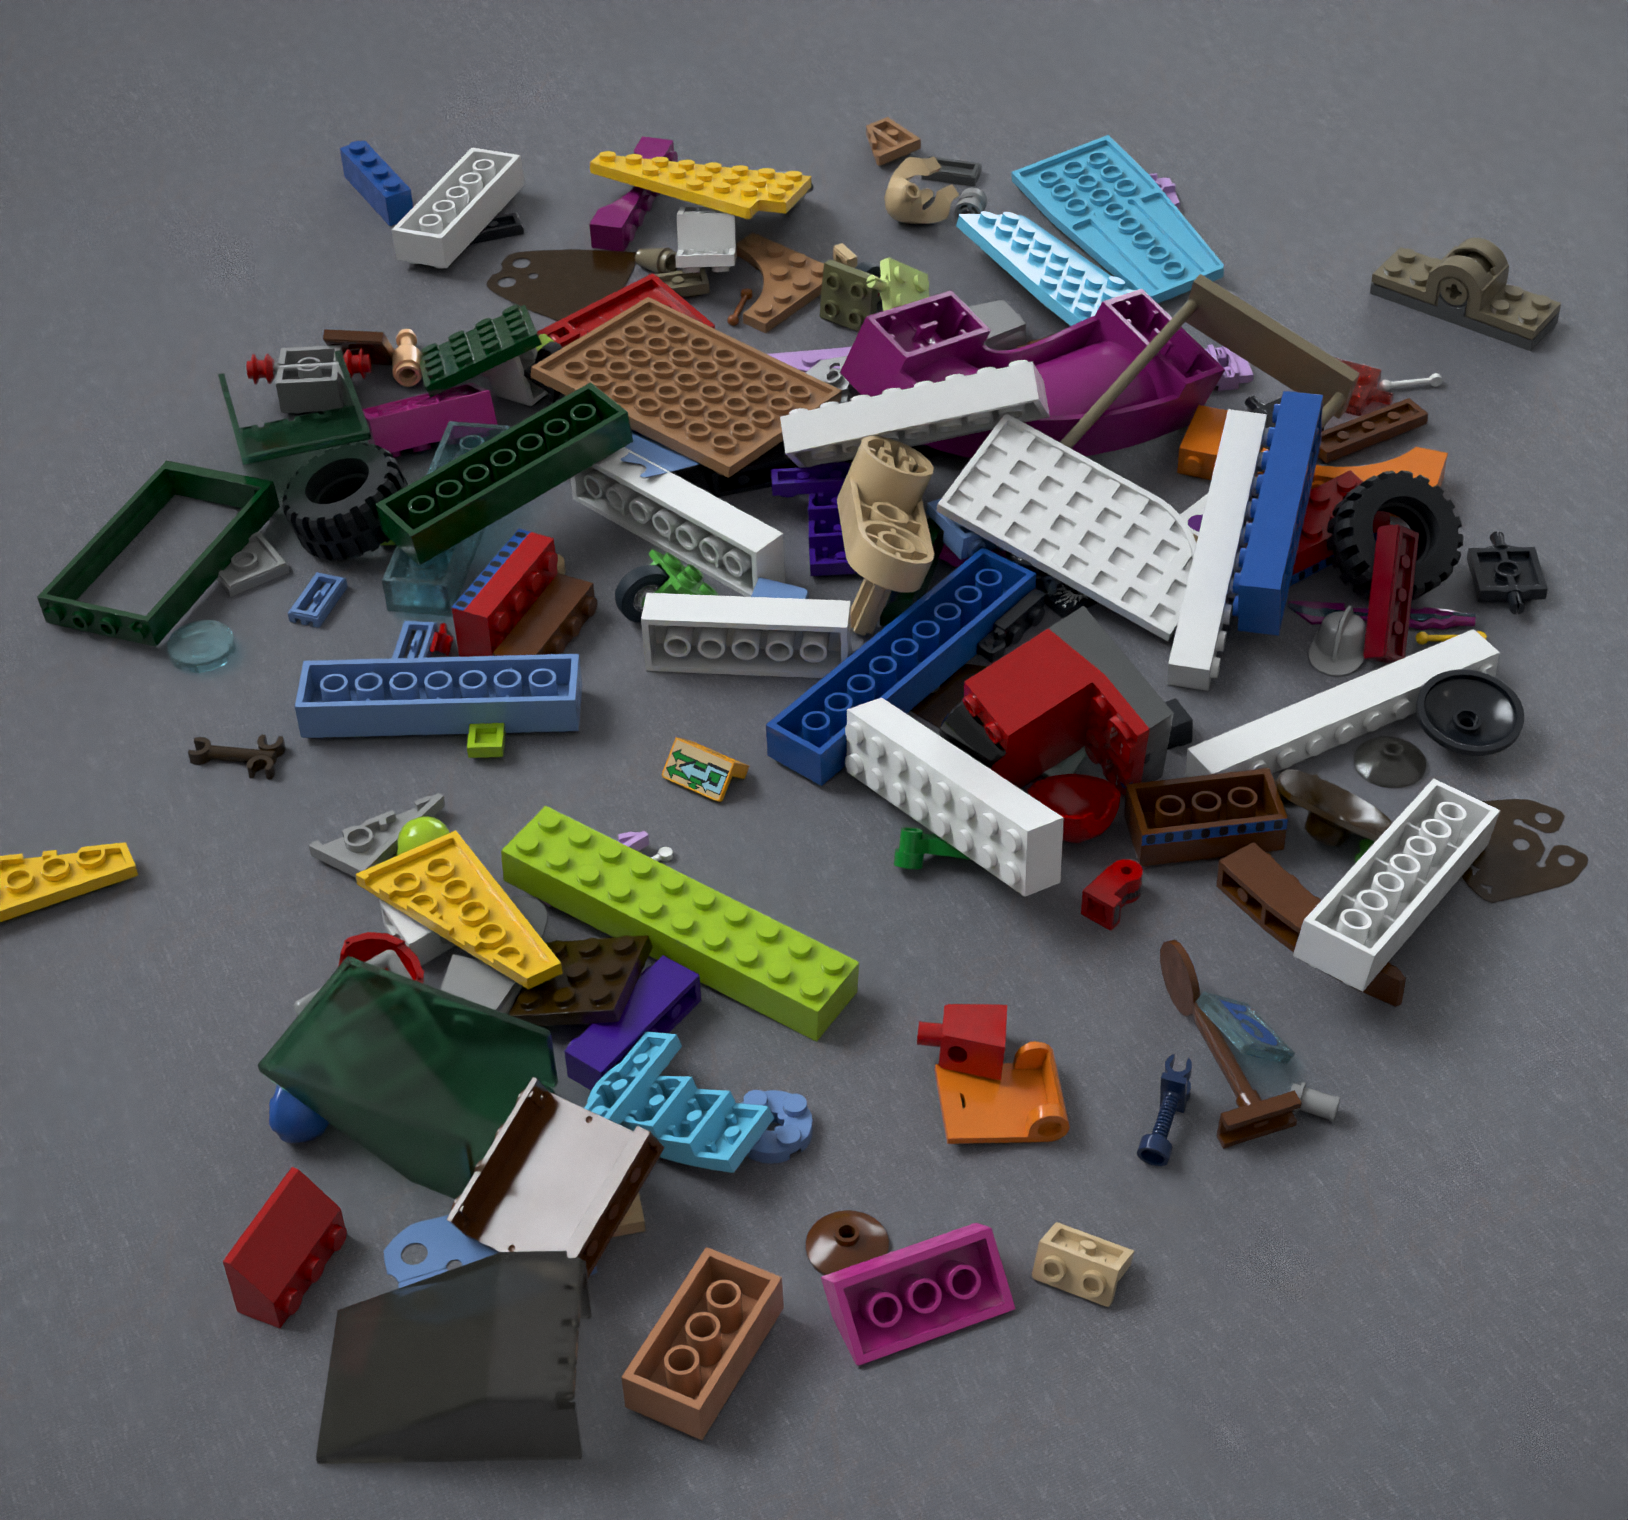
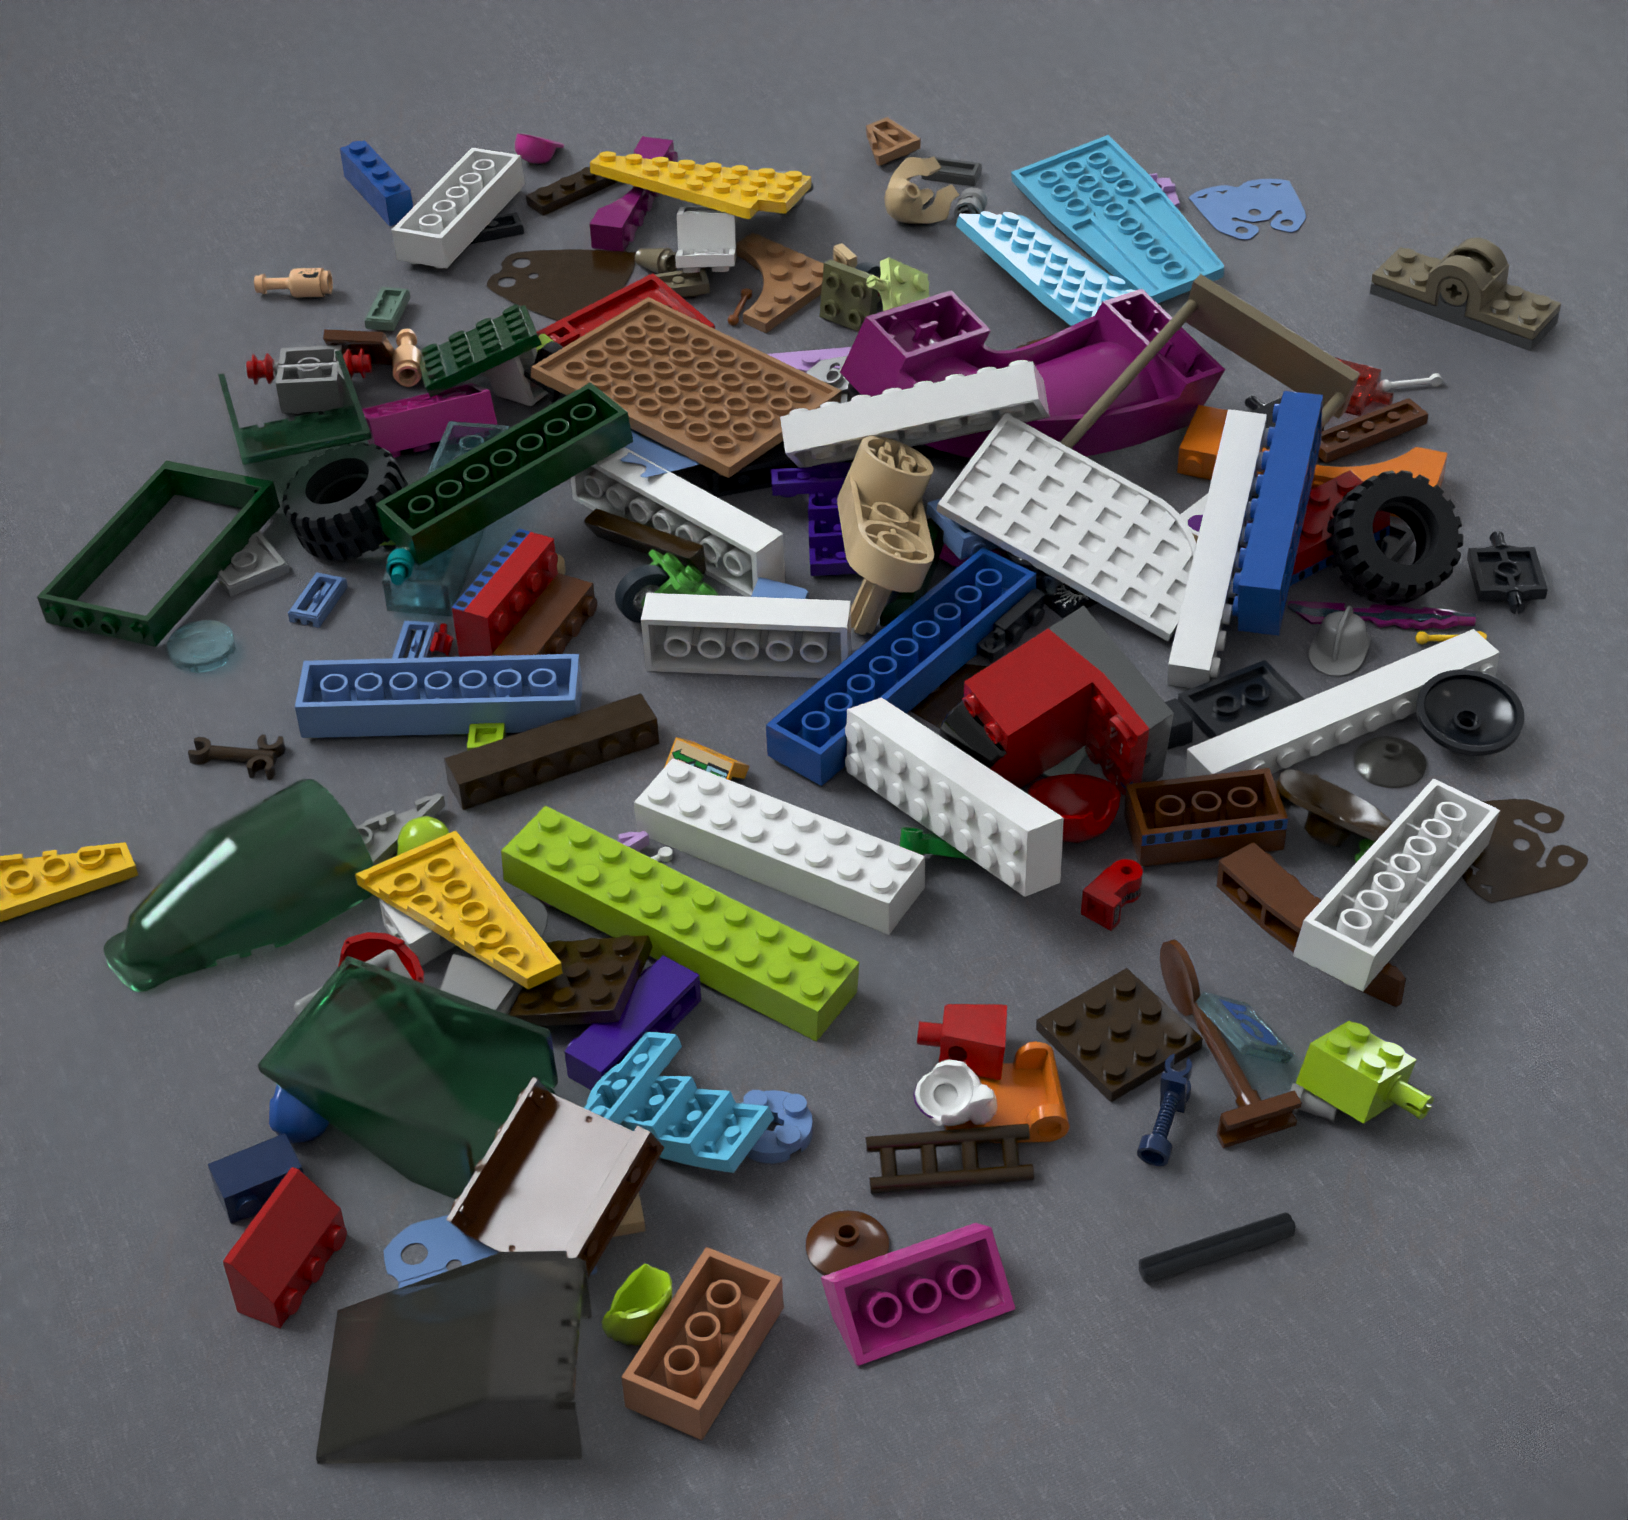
light grey torso [969,299,1026,350] -> none
tan bracket [1032,1222,1134,1307] -> none
lavender piece [1205,344,1253,391] -> none
dark red slope [1363,524,1419,664] -> none
none -> clear green windscreen [103,778,374,992]
none -> dark blue piece [208,1133,304,1224]
none -> light nougat piece [254,268,333,298]
none -> sand green plate [364,287,410,331]
none -> teal cylinder [386,548,414,585]
none -> dark brown brick [444,693,660,810]
none -> dark pink cap [514,133,564,164]
none -> dark brown plate [526,167,619,216]
none -> dark brown slope [584,508,706,574]
none -> lime hair [601,1264,672,1346]
none -> white brick [634,758,925,935]
none -> dark brown bar [865,1123,1034,1194]
none -> white hair [913,1059,998,1126]
none -> dark brown plate [1036,968,1203,1102]
none -> black axle [1138,1212,1296,1283]
none -> black plate [1177,660,1305,739]
none -> medium blue piece [1189,179,1306,240]
none -> lime brick [1296,1021,1434,1124]

